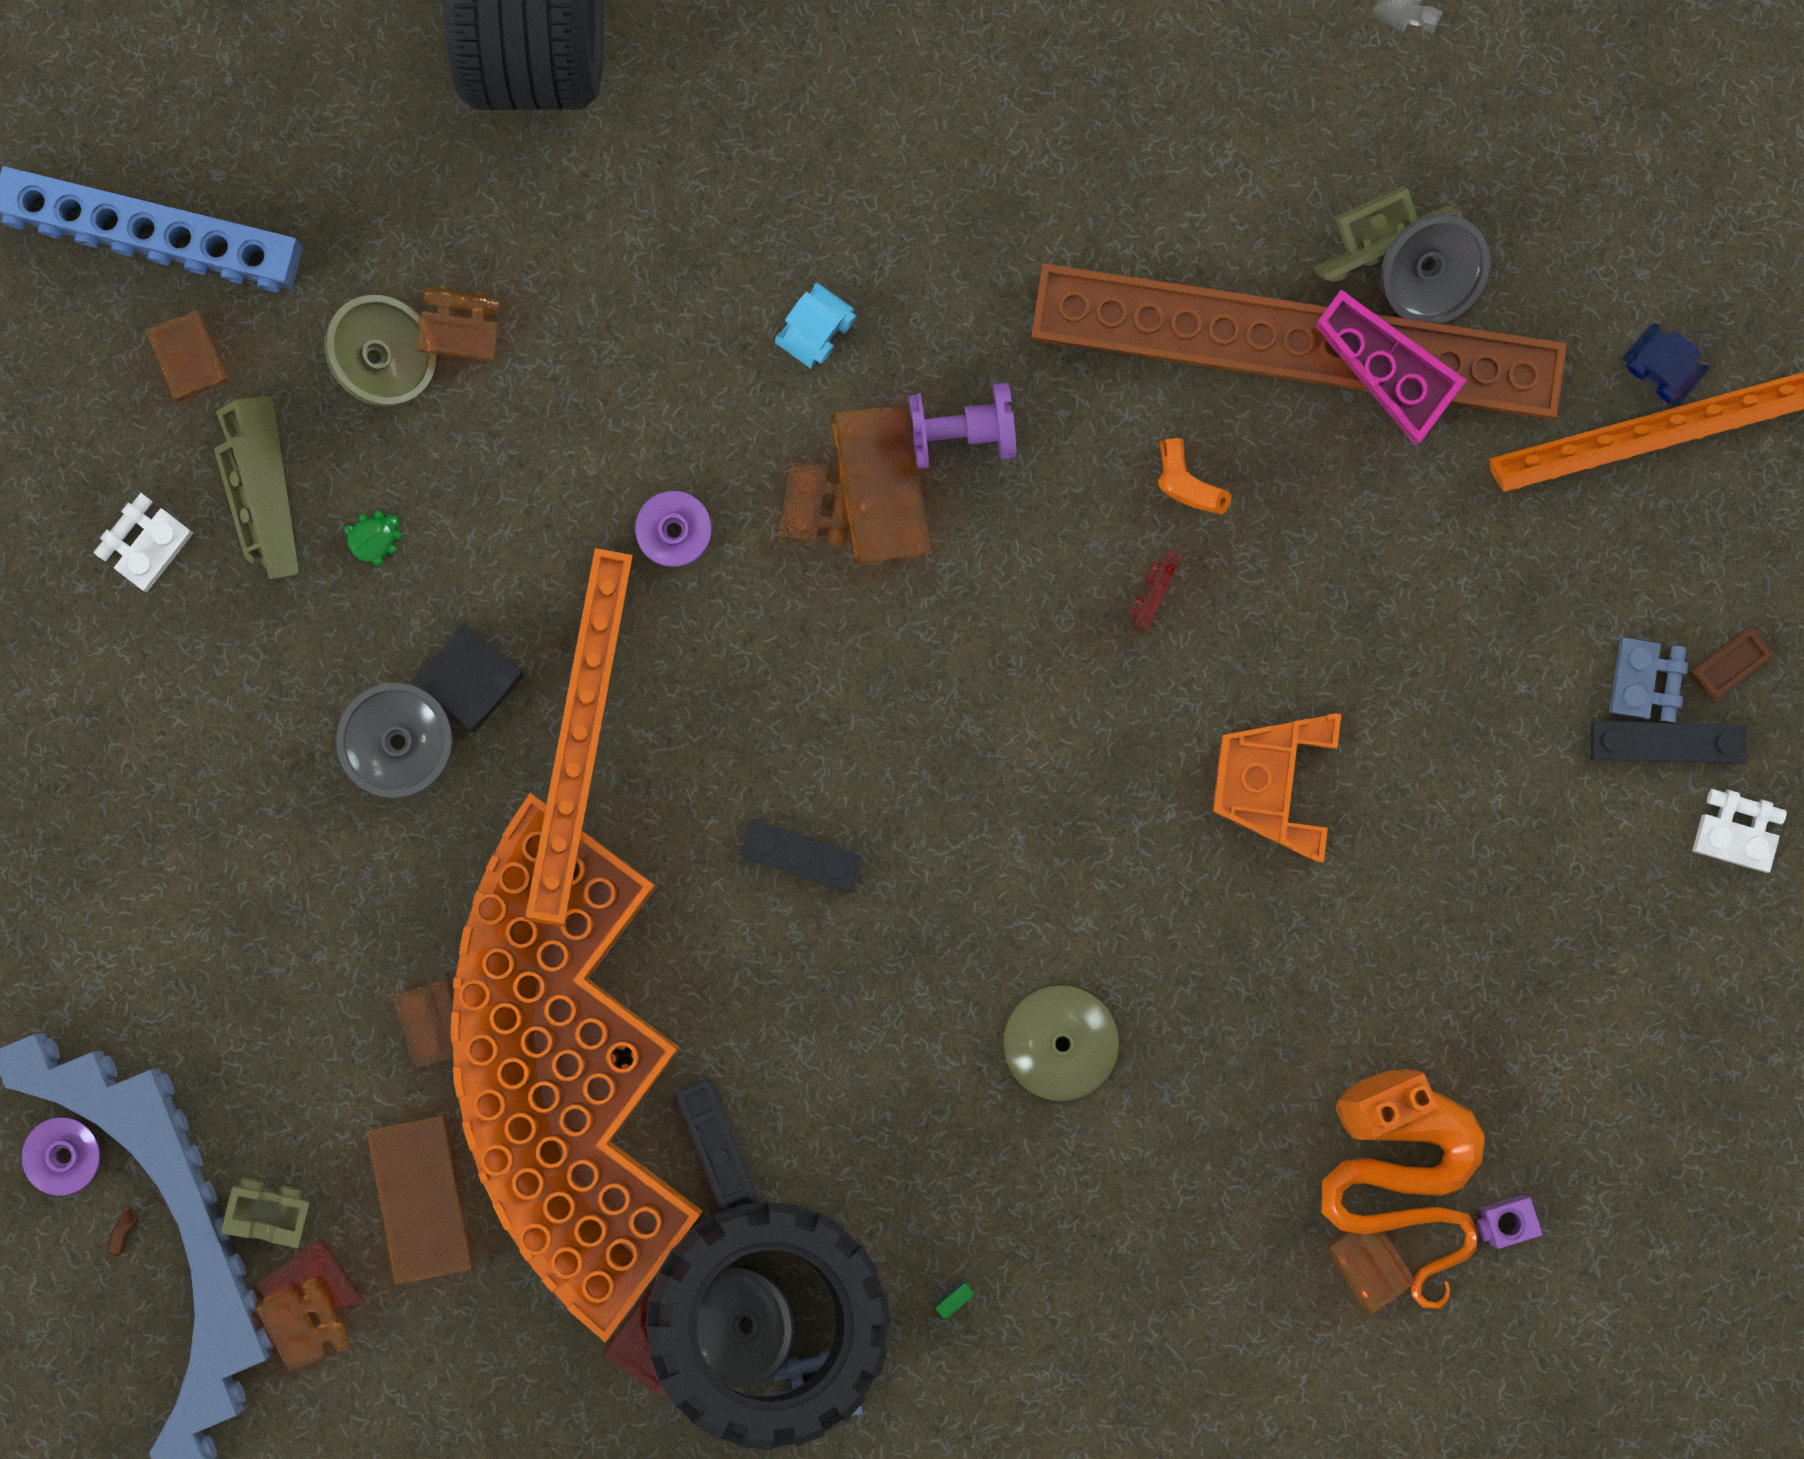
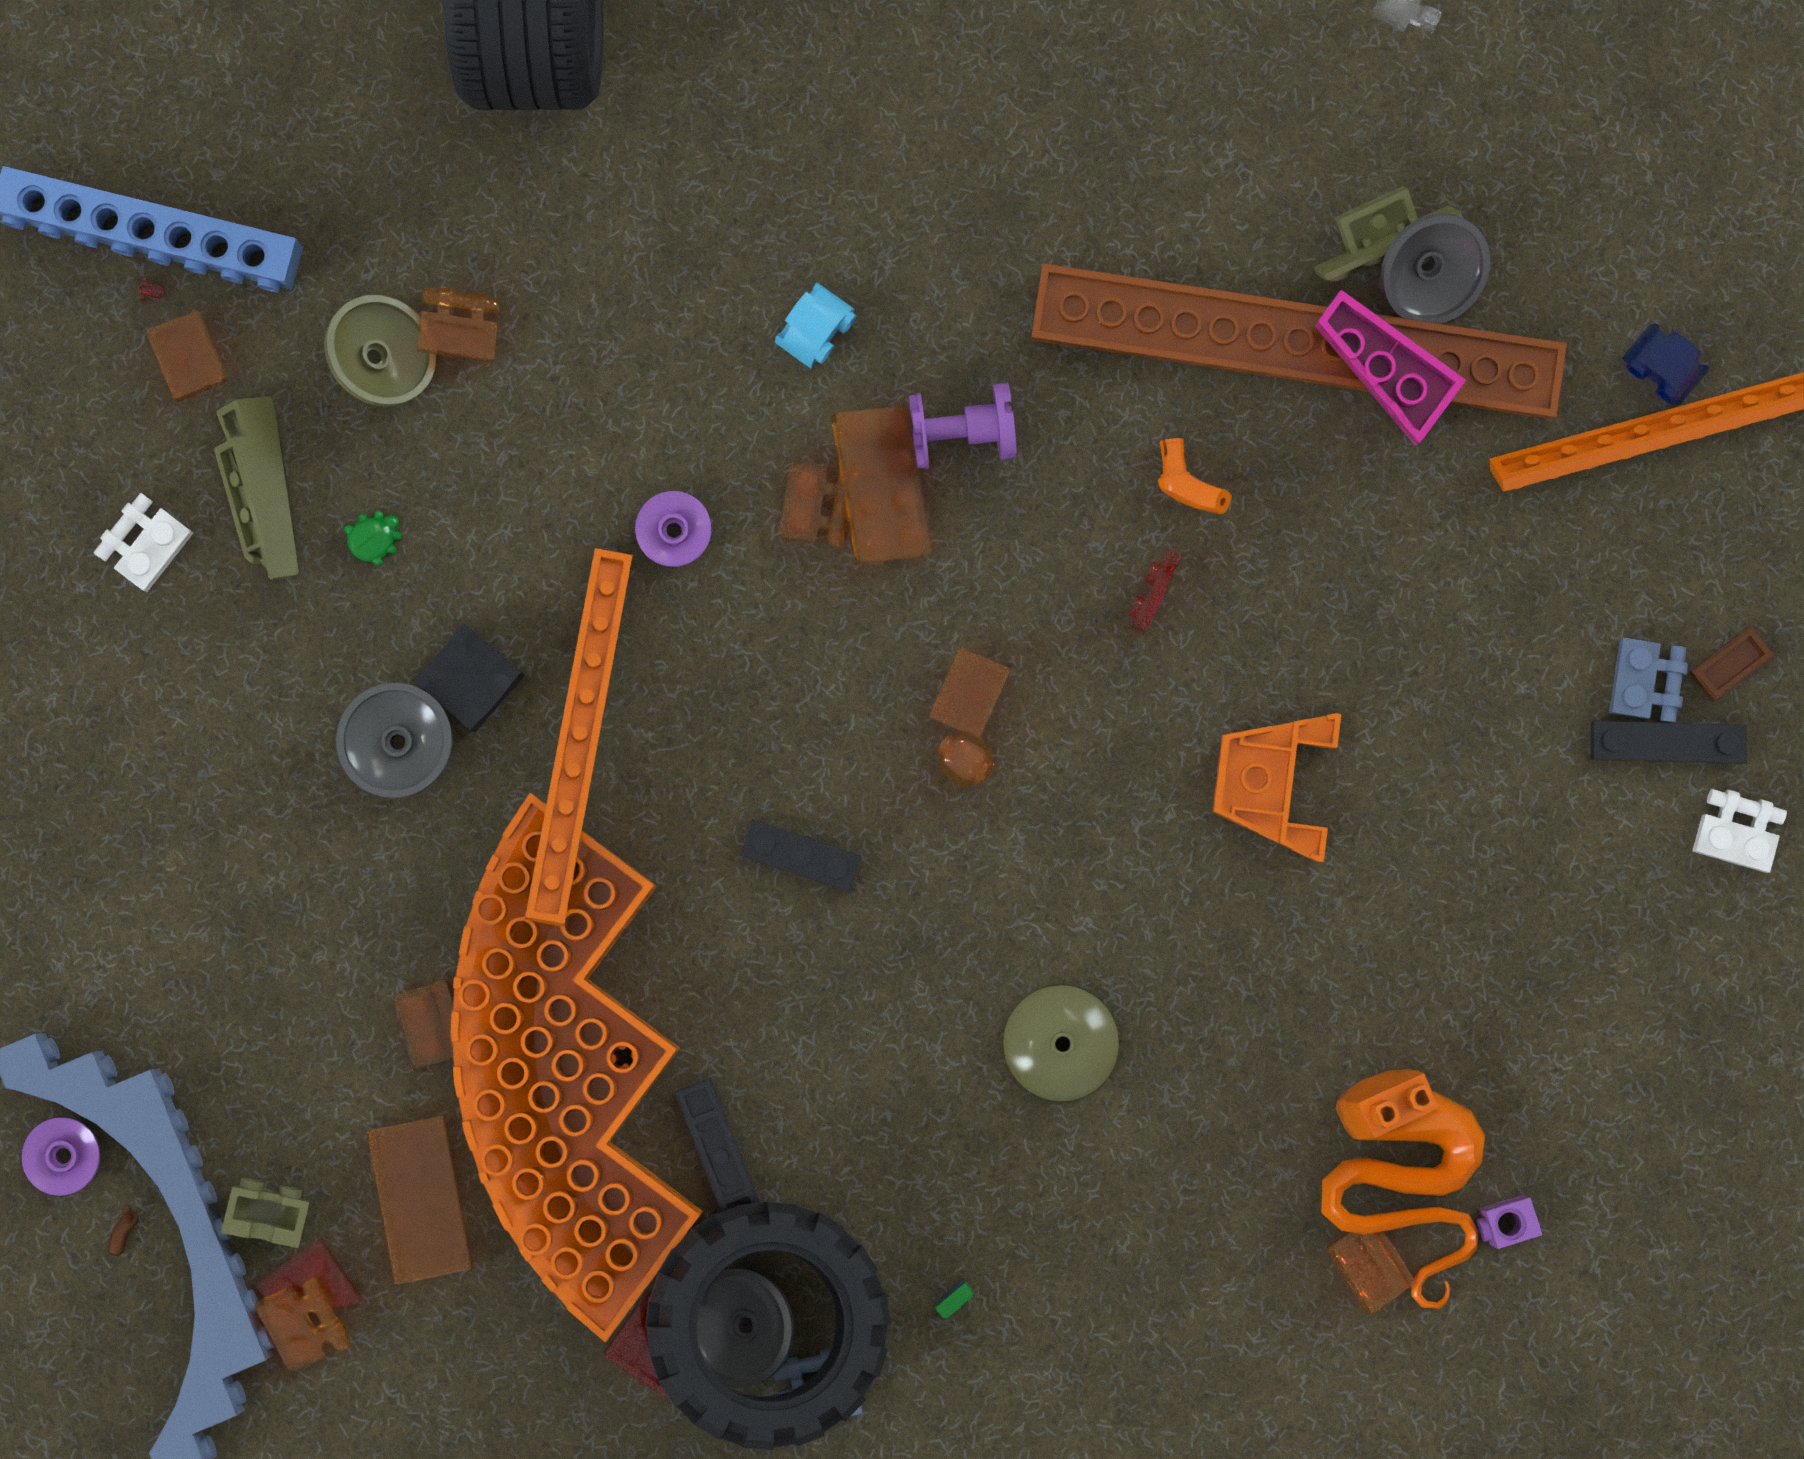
none -> clear red piece [139,277,165,302]
none -> clear orange plate [929,647,1011,740]
none -> clear orange head [936,731,995,788]

